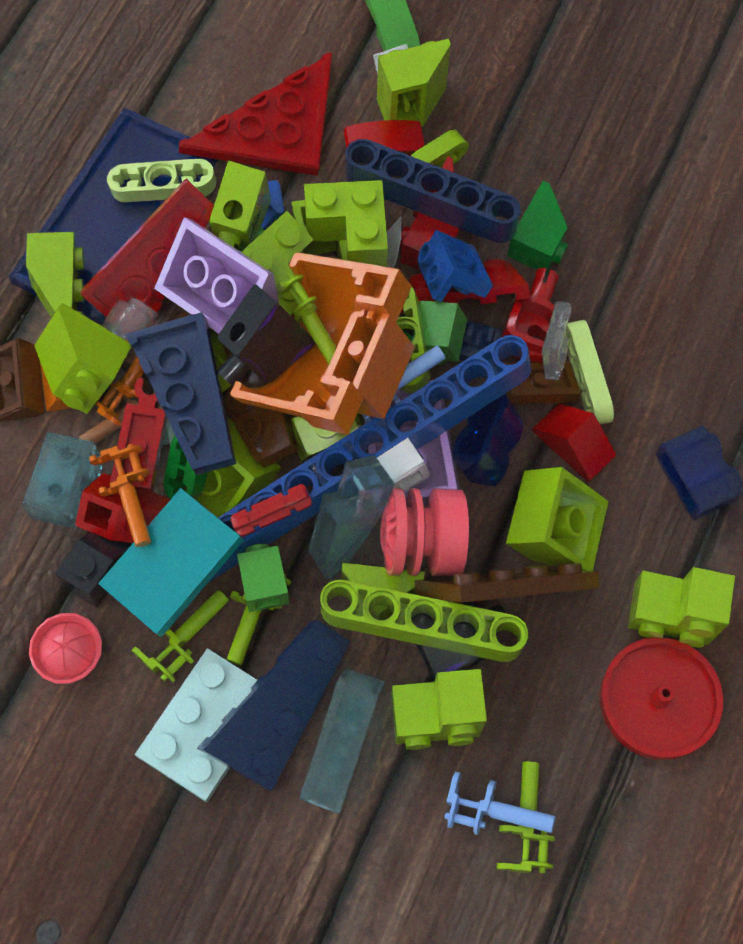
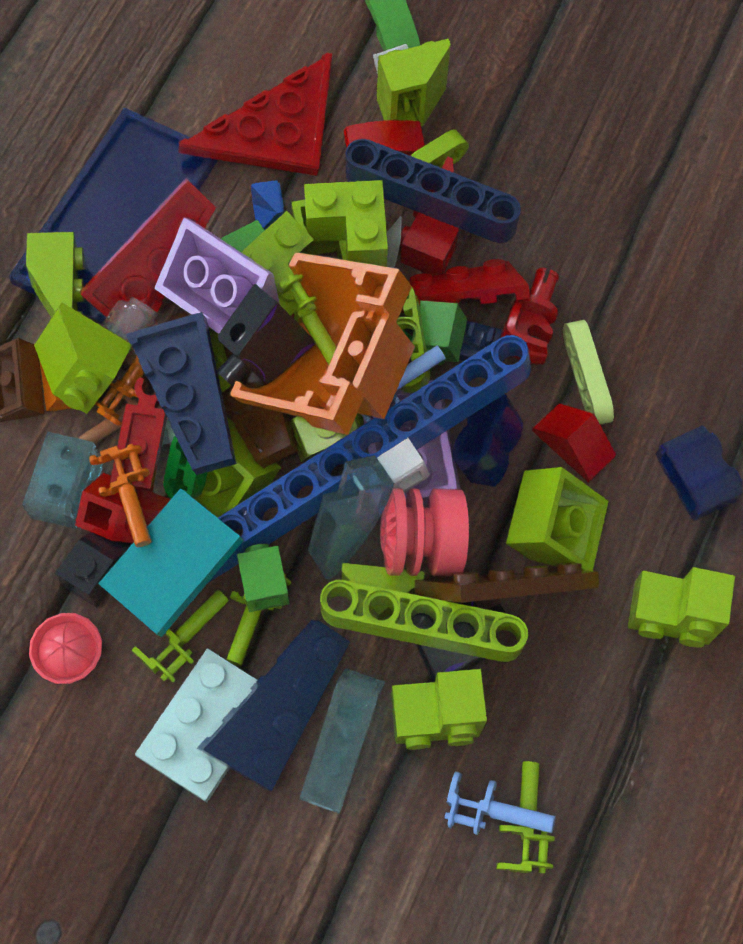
yellowish green beam [107,159,217,202] -> none
lime torso [210,161,271,250] -> none
red axle [231,484,312,537] -> none
blue bracket [417,230,493,302] -> none
reddish brown plate [500,362,581,406] -> none
green slope [507,181,569,275] -> none
clear tile [542,301,571,380] -> none
red piece [599,637,723,760] -> none

